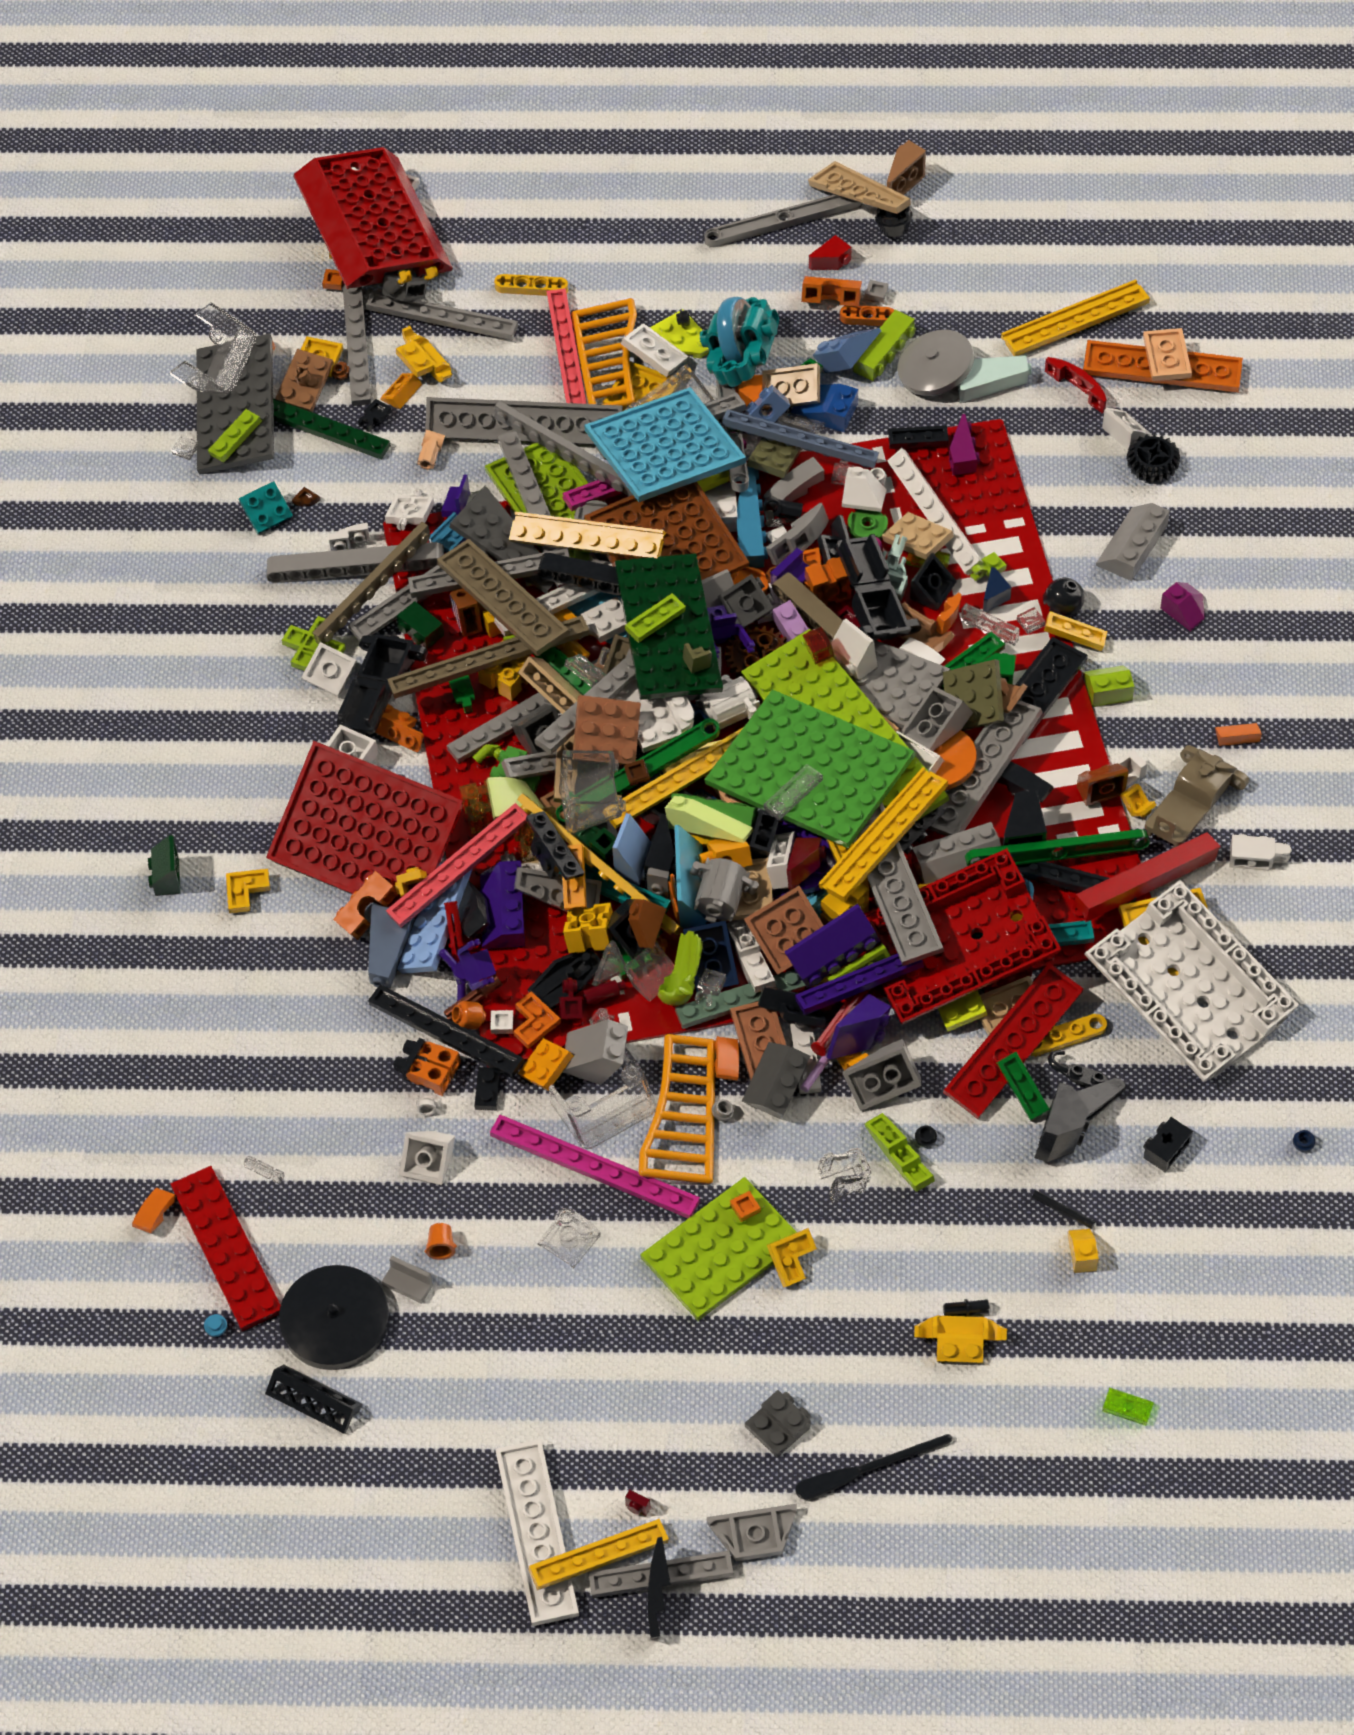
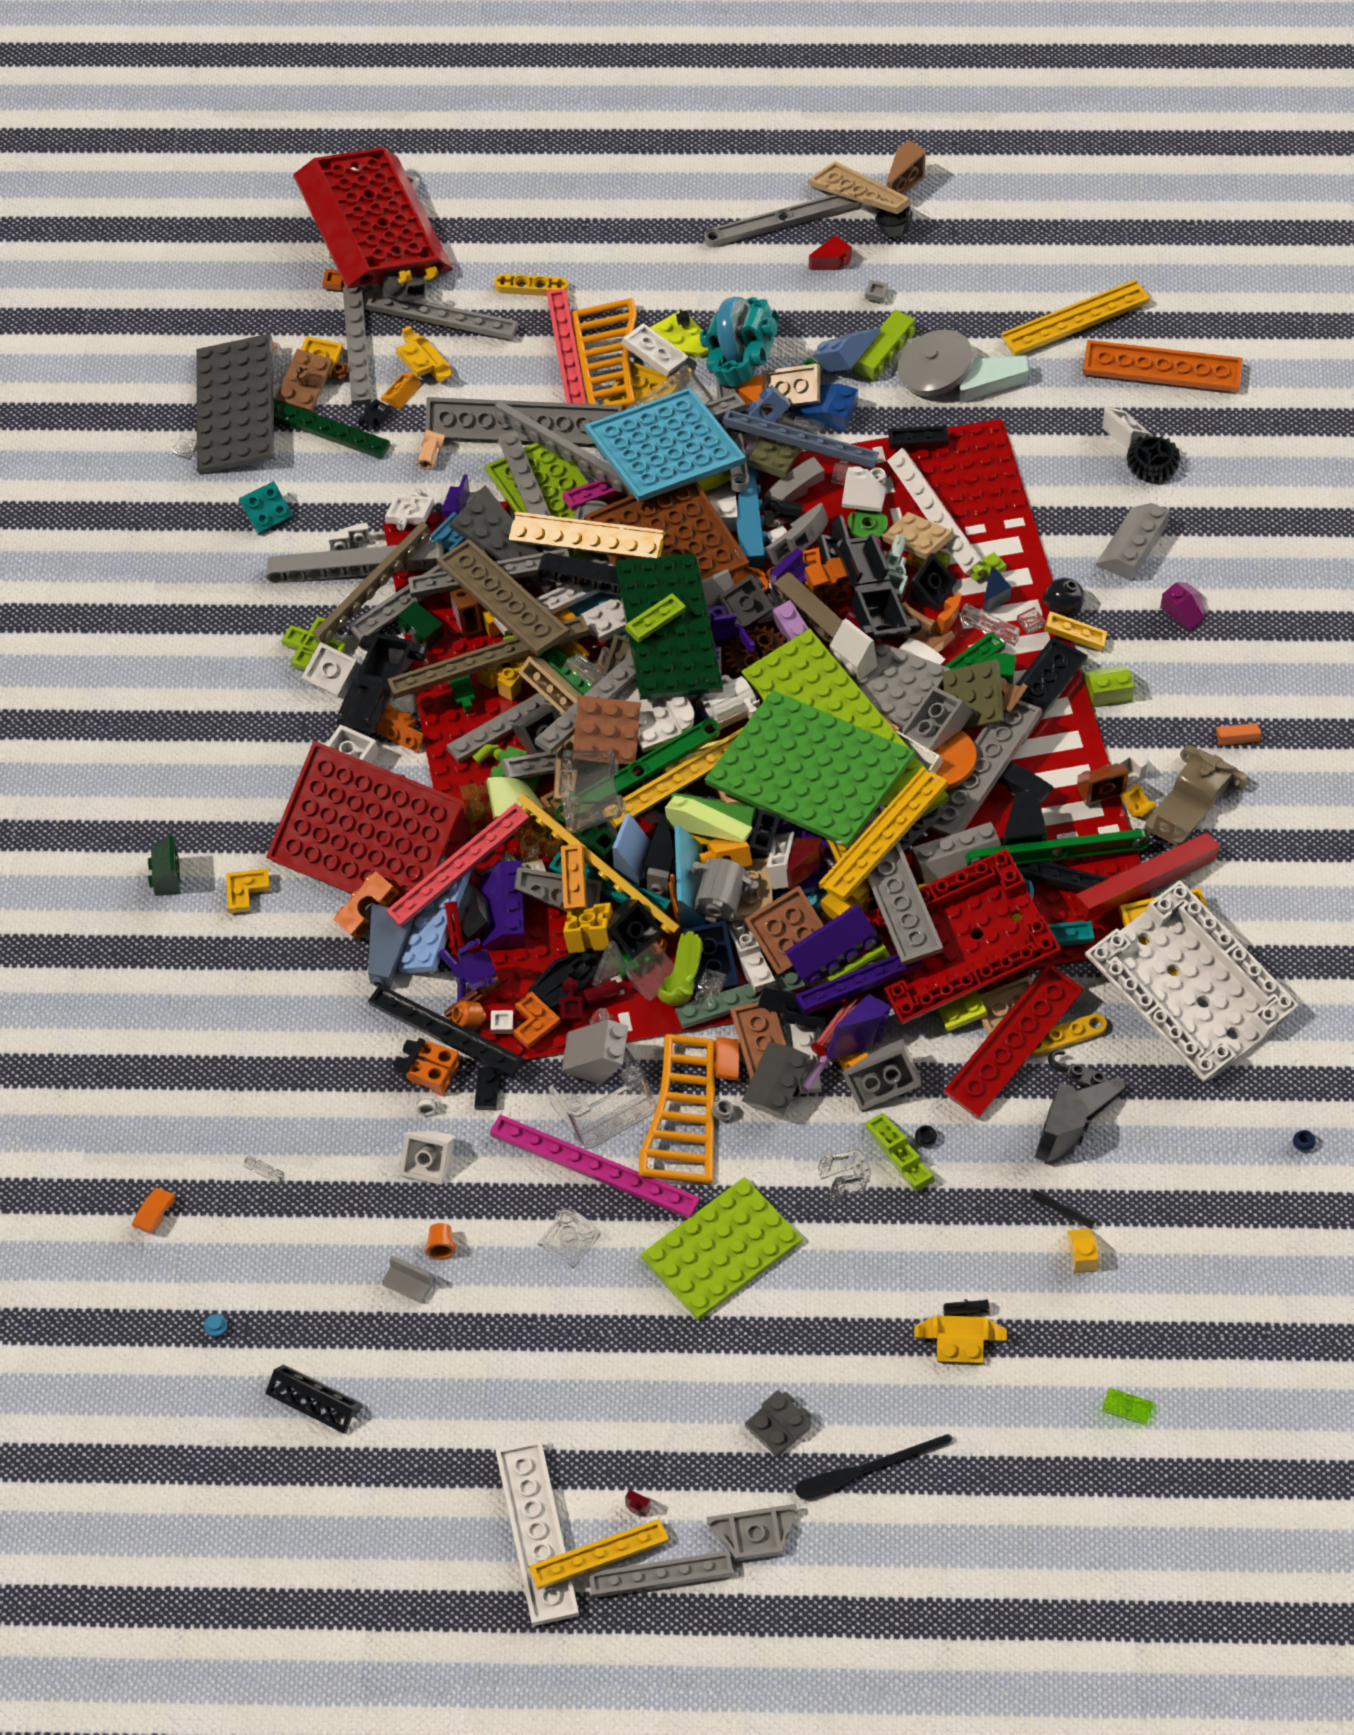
clear windscreen [169,302,256,394] -> none
red plate [170,1166,281,1332] -> none
lime plate [208,409,262,463] -> none
black container [279,1265,390,1370] -> none
reddish brown tile [292,487,320,507] -> none
yellow bracket [395,867,427,897] -> none
light orange plate [518,1038,574,1091] -> none
black bracket [526,811,584,880] -> none
reddish brown tile [624,759,650,787] -> none
dark orange slope [628,899,667,949] -> none
black slope [648,1537,671,1640] -> none
olive panel [683,643,712,674] -> none
orange plate [730,1191,761,1222] -> none
clear plate [763,764,823,820] -> none
yellow plate [767,1228,817,1288] -> none
orange arch [801,276,862,307] -> none
clear red brick [803,627,834,665] -> none
orange beam [840,306,894,326] -> none
magenta slope [949,414,980,475] -> none
green plate [996,1052,1049,1120] -> none
red slope [1044,357,1107,414] -> none
light nougat plate [1143,328,1192,381] -> none
black brick [1143,1117,1193,1172] -> none
white hinge [1229,834,1292,871] -> none

